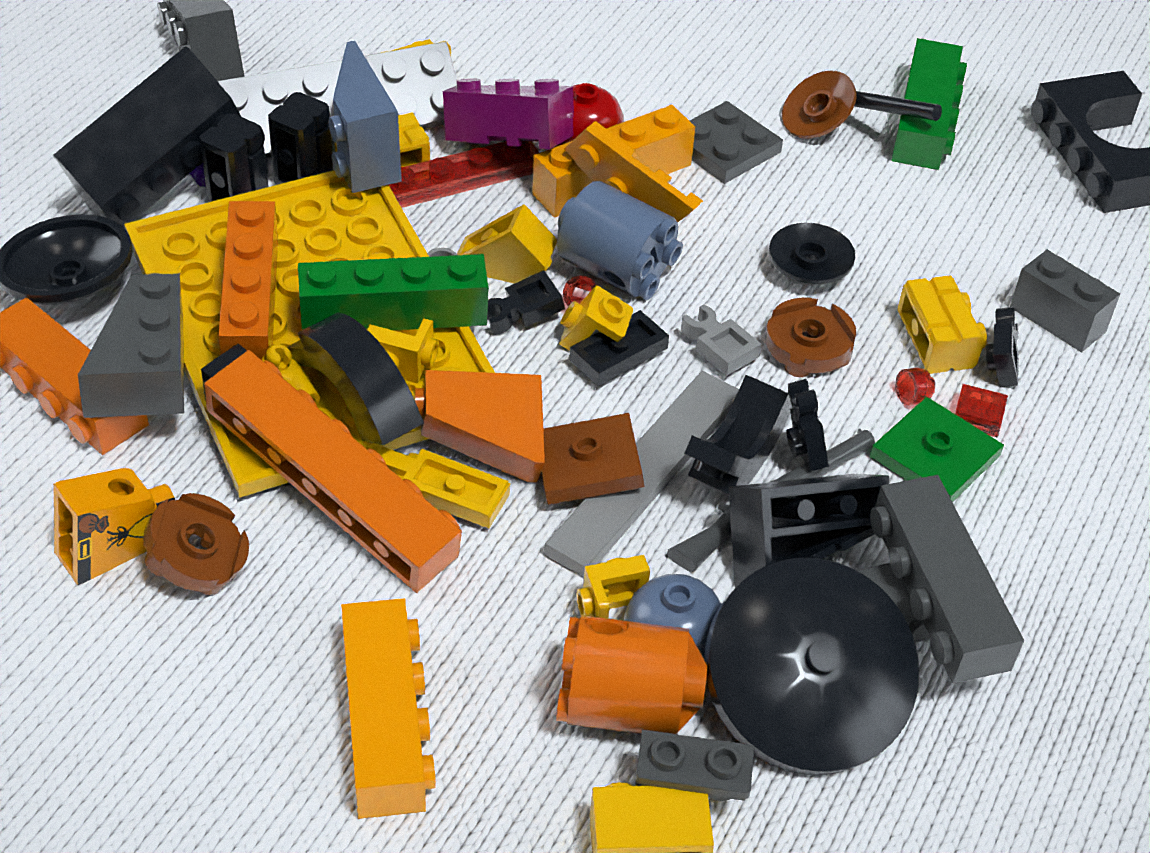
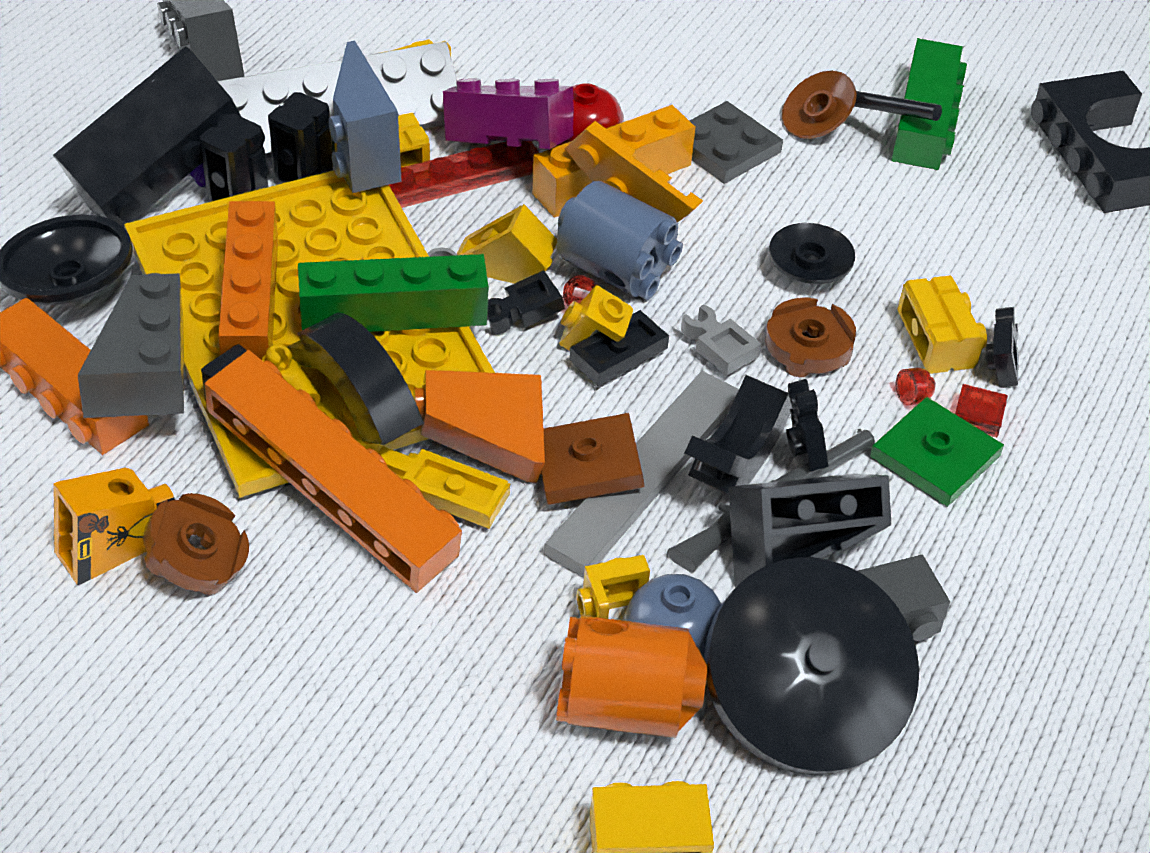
light orange brick [341,598,436,819] -> none
yellow bracket [367,318,439,383] -> none
dark grey bracket [635,730,754,801] -> none
dark grey brick [870,475,1025,684] -> none
dark grey brick [1010,249,1120,353] -> none

